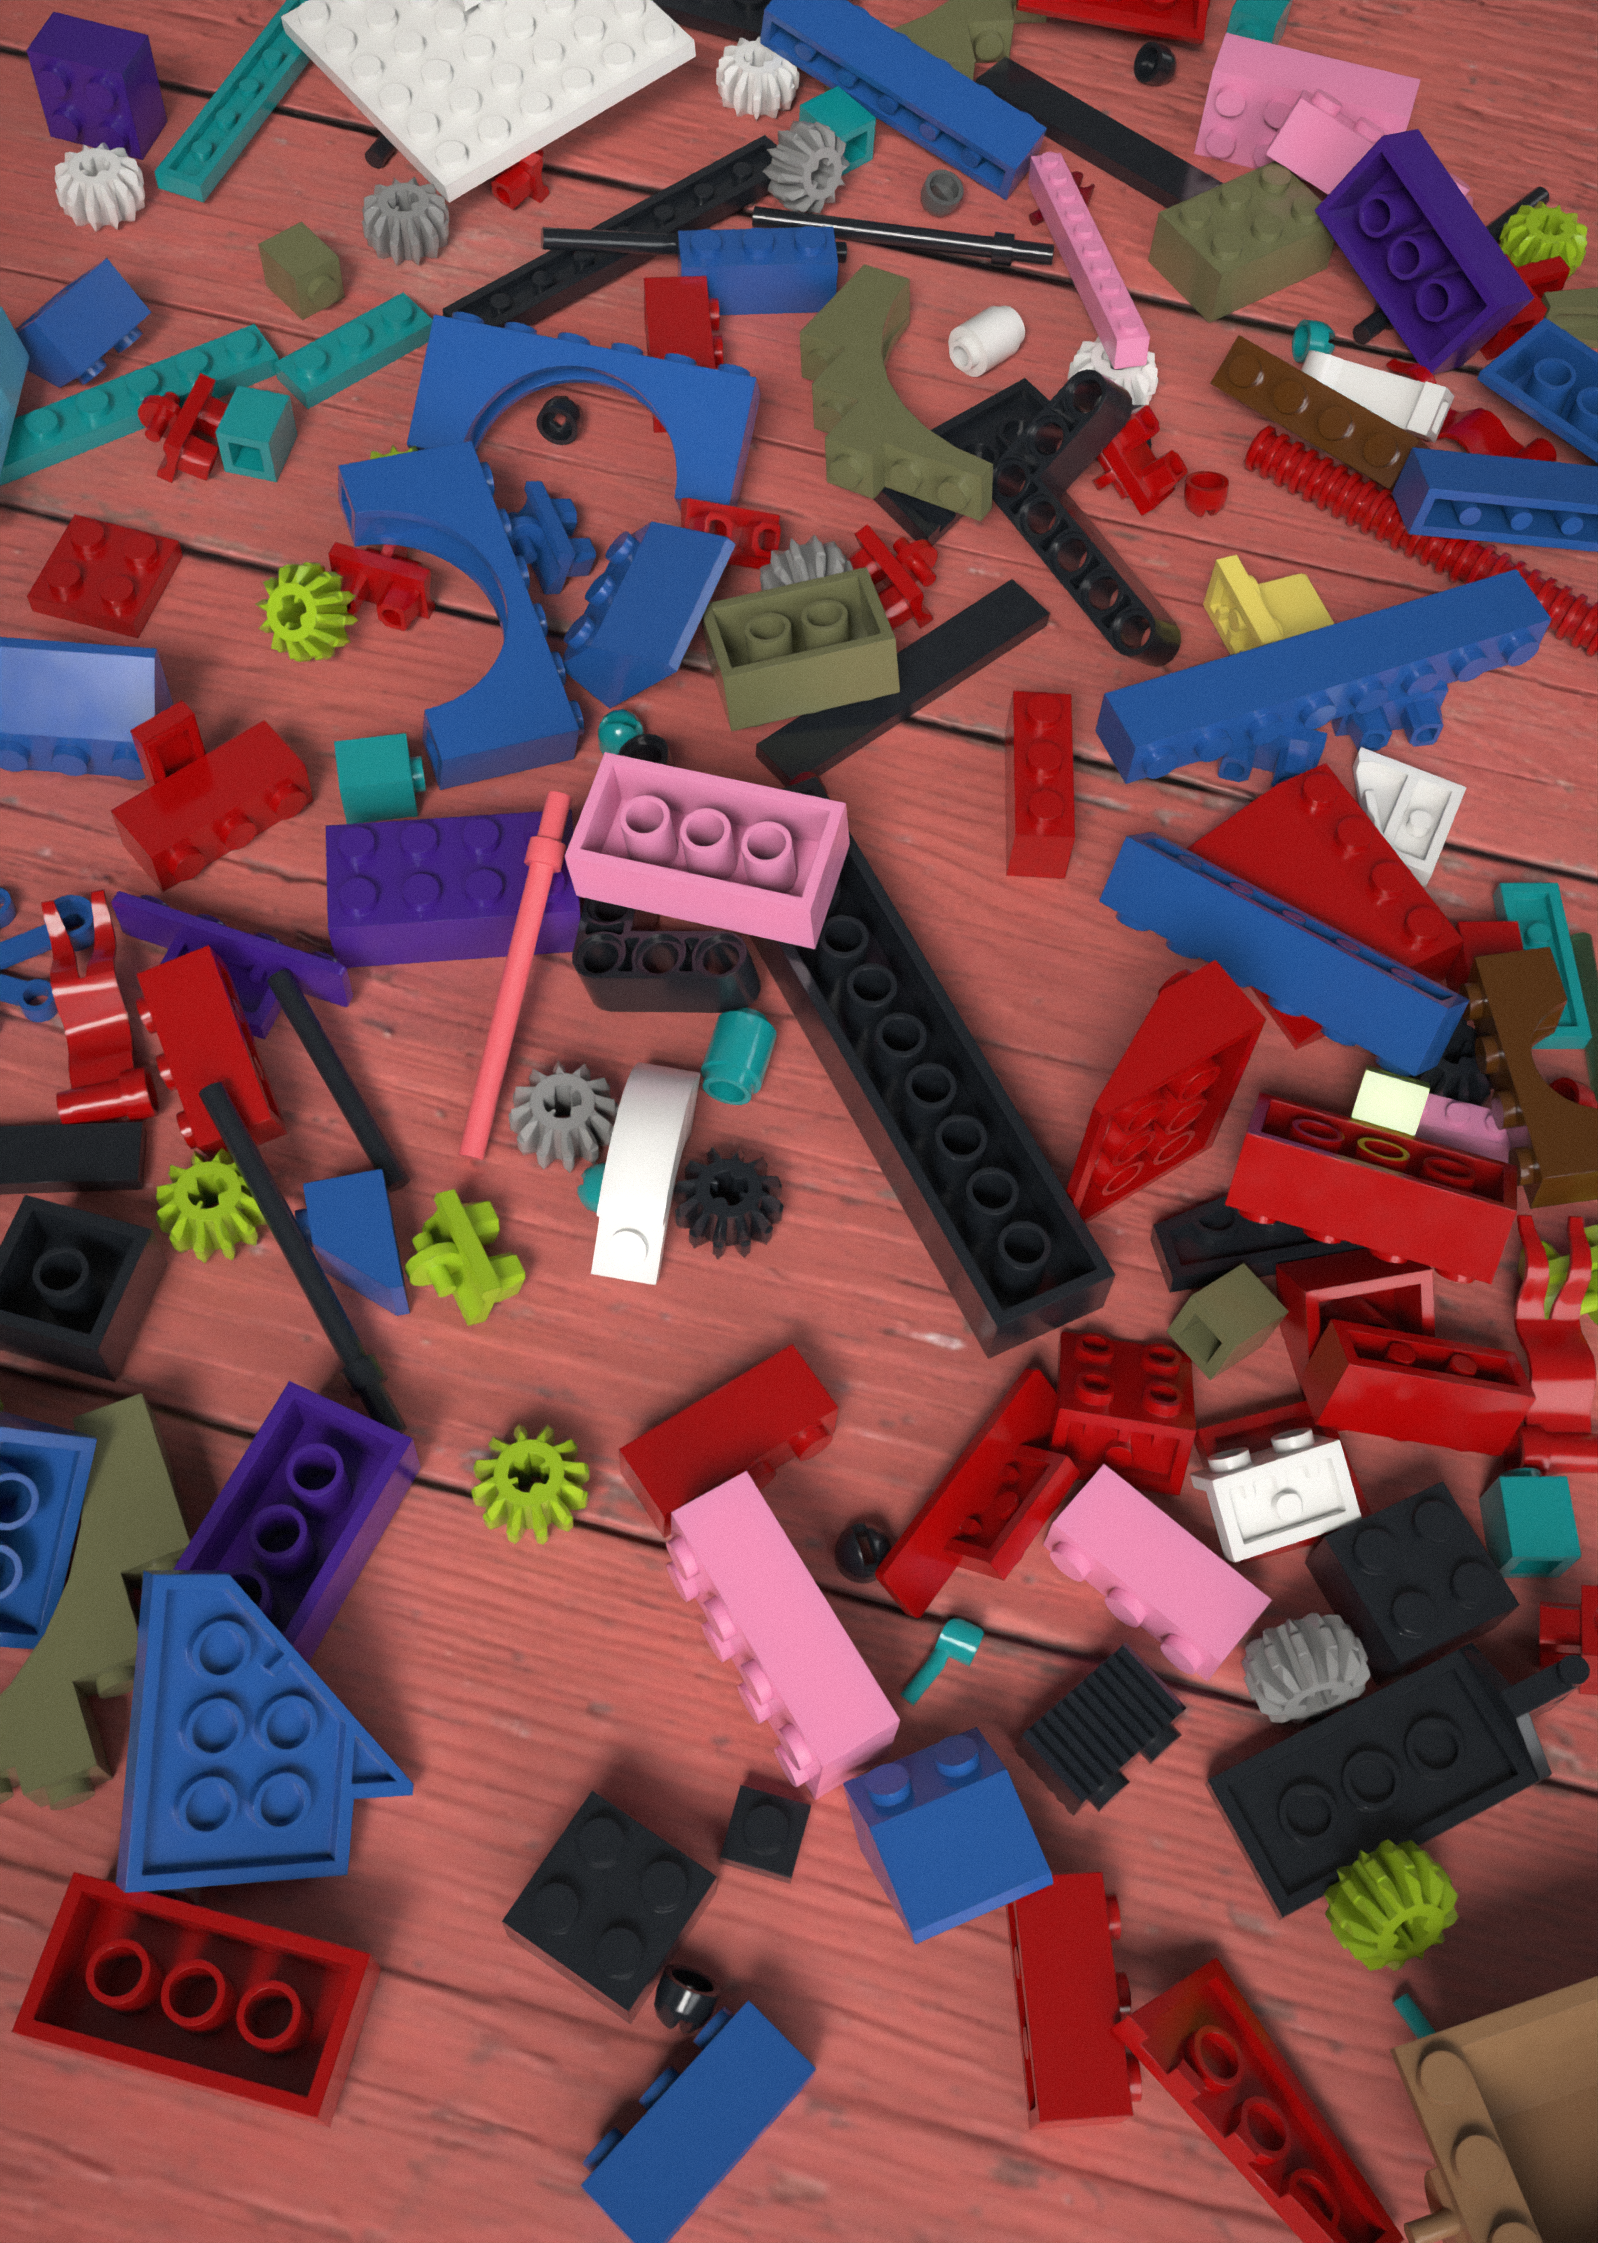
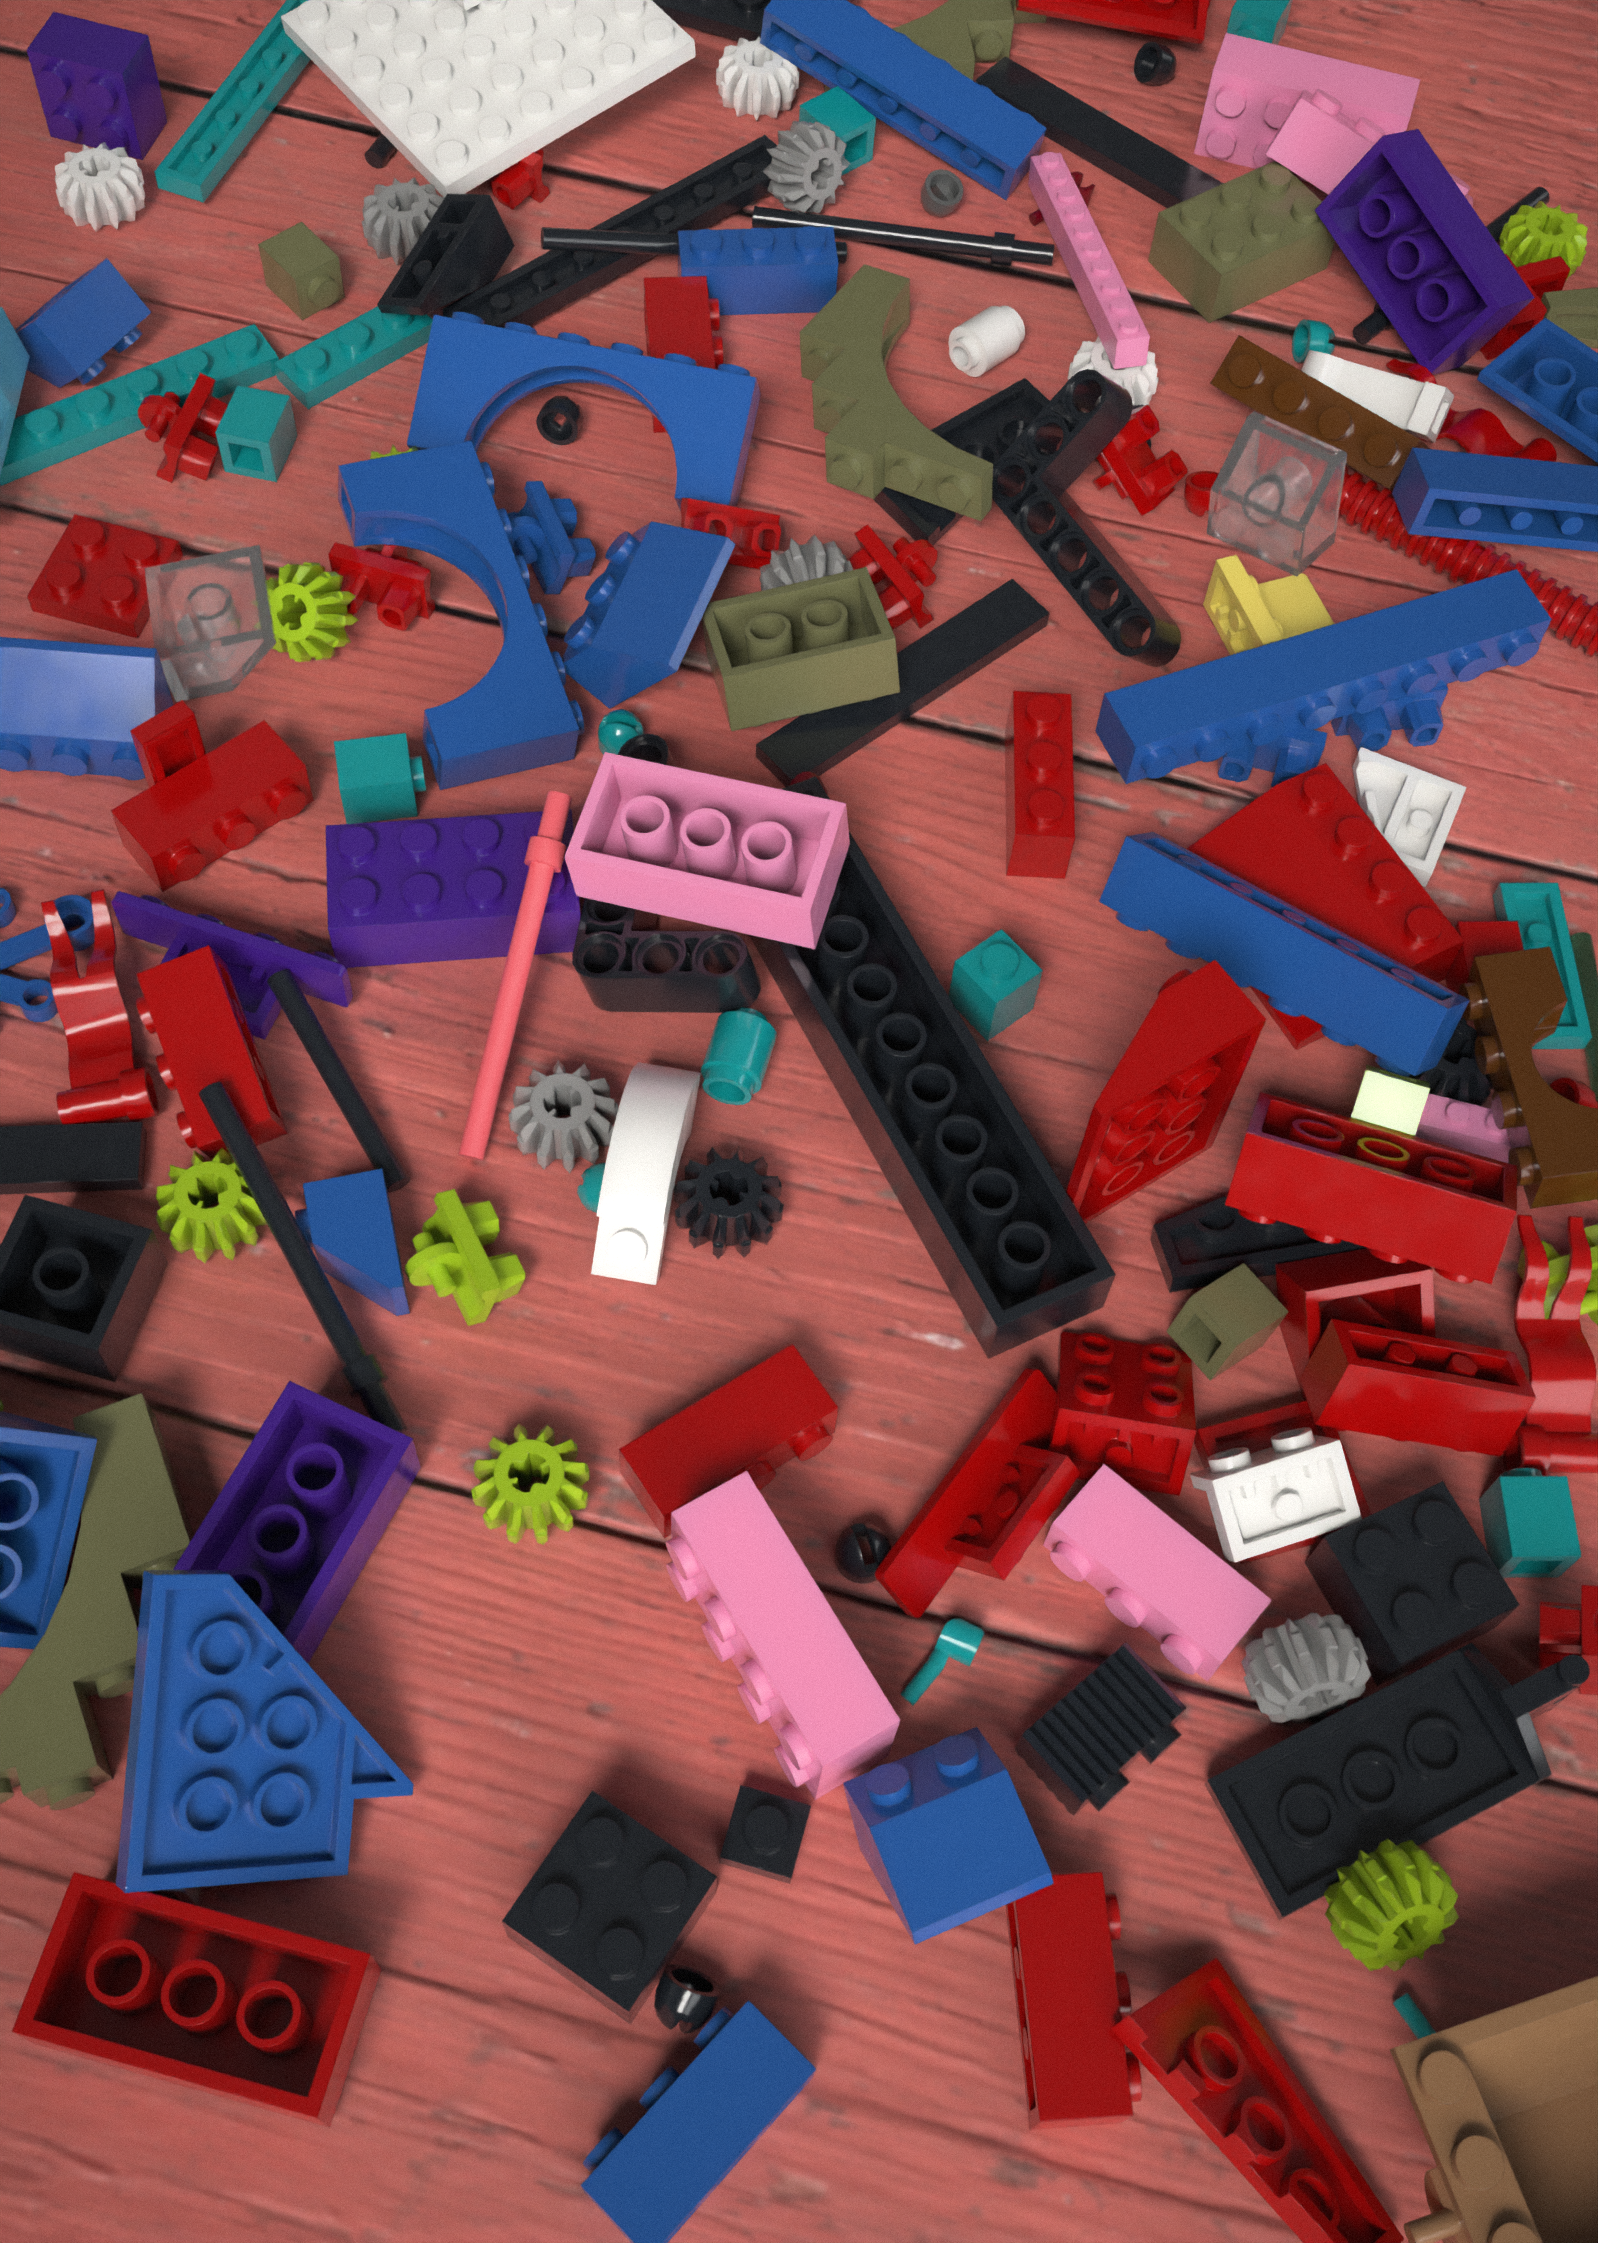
none -> clear slope [144,545,276,702]
none -> black slope [377,193,515,315]
none -> teal brick [948,929,1043,1042]
none -> clear slope [1207,411,1347,577]

